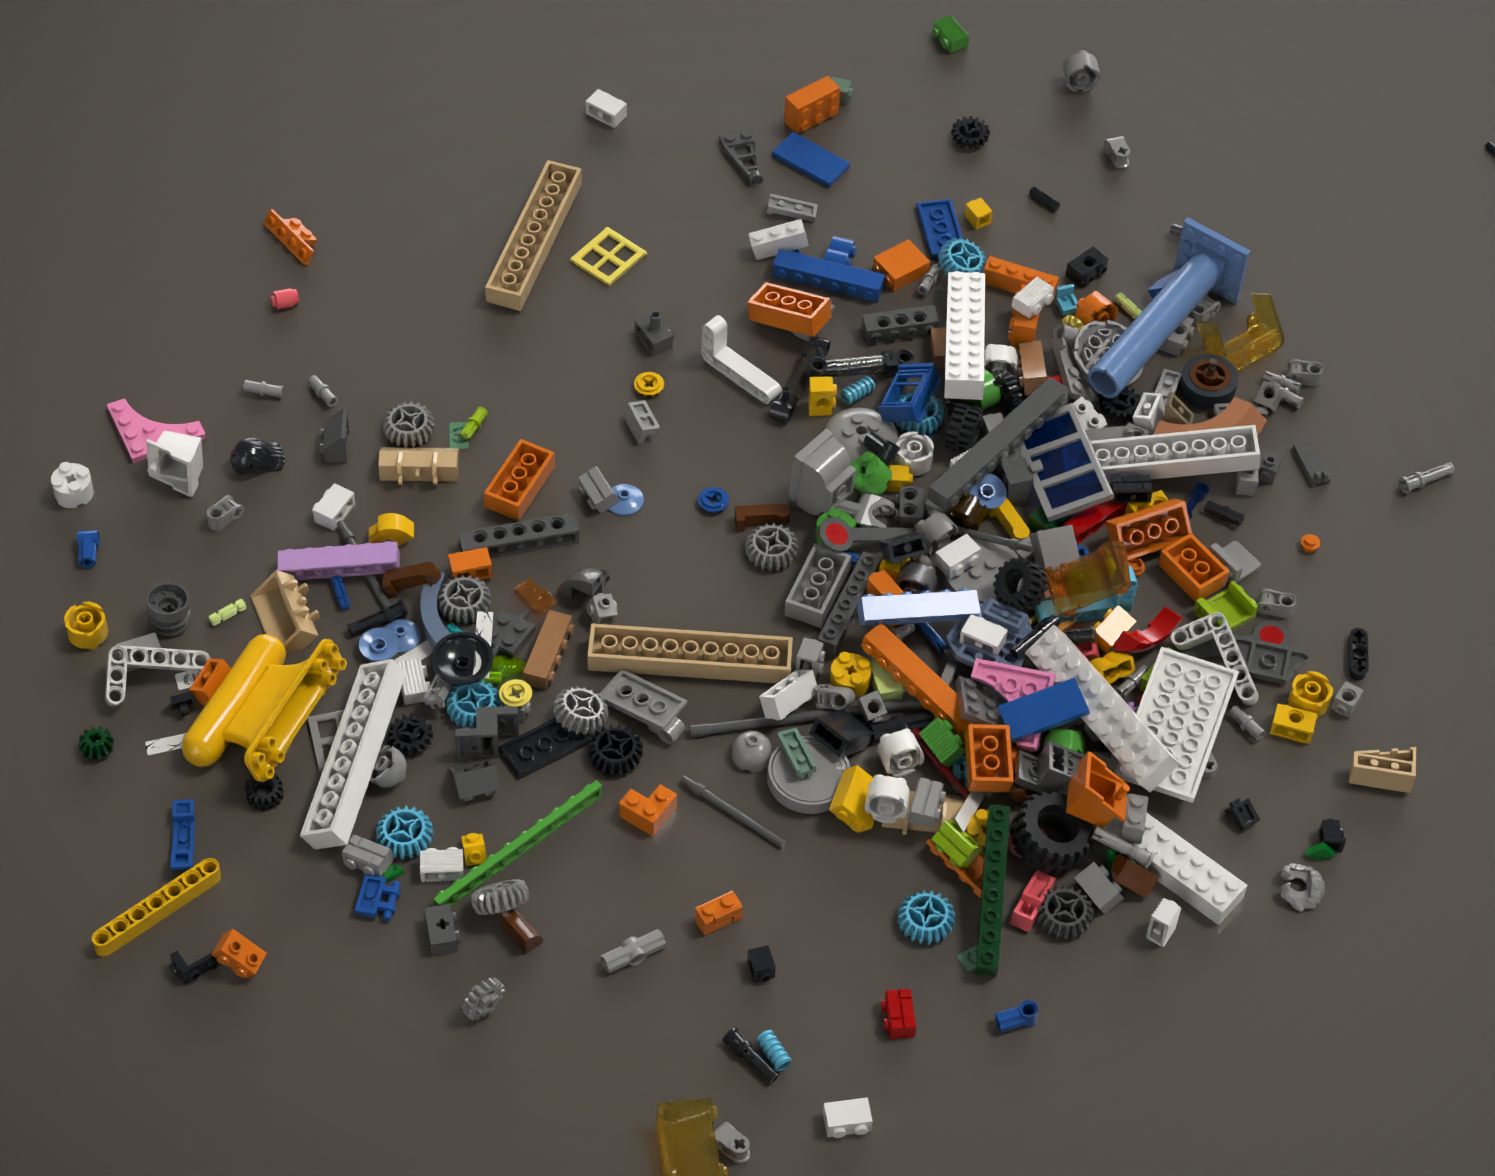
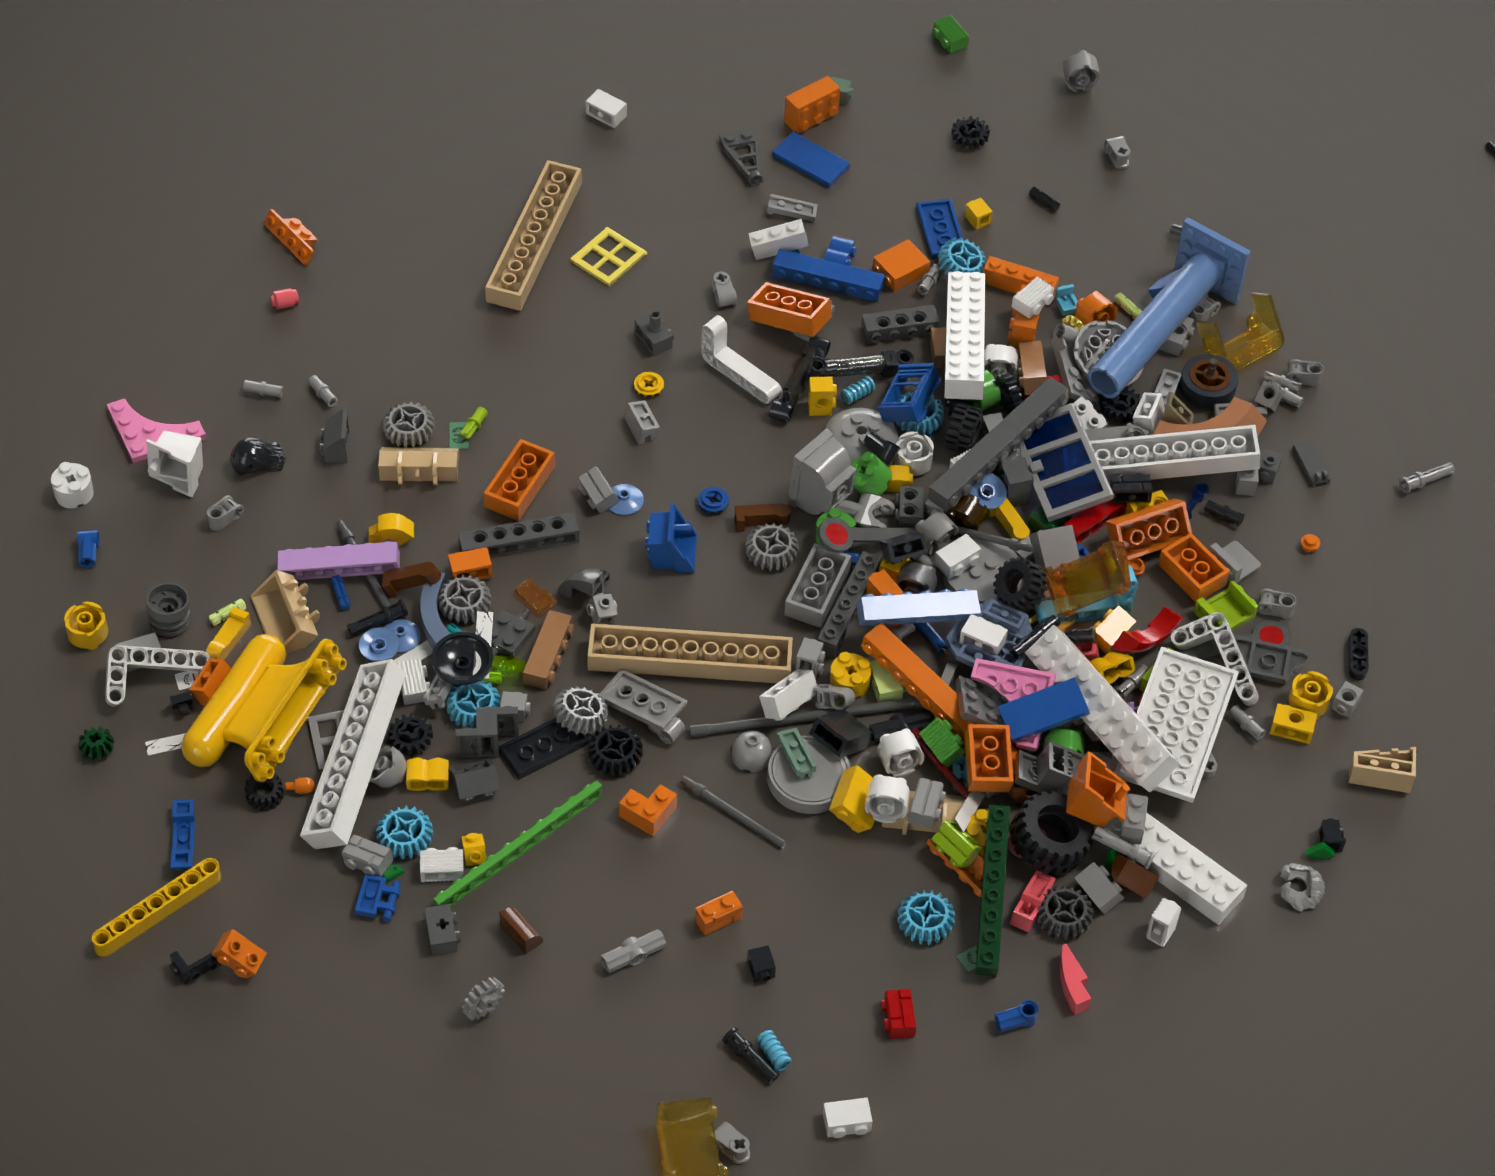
white brick [312,483,355,531] -> none
light grey gear [471,879,529,915] -> none
light yellow gear [499,679,532,707] -> none
light grey brick [856,690,887,723] -> none
black brick [1065,246,1109,288] -> none
black bracket [1224,798,1260,830] -> none
none -> yellow leg [206,606,251,660]
none -> orange cylinder [285,777,315,794]
none -> yellow brick [406,757,449,791]
none -> blue piece [645,503,697,573]
none -> light grey piece [712,271,737,307]
none -> coral slope [1059,944,1091,1015]

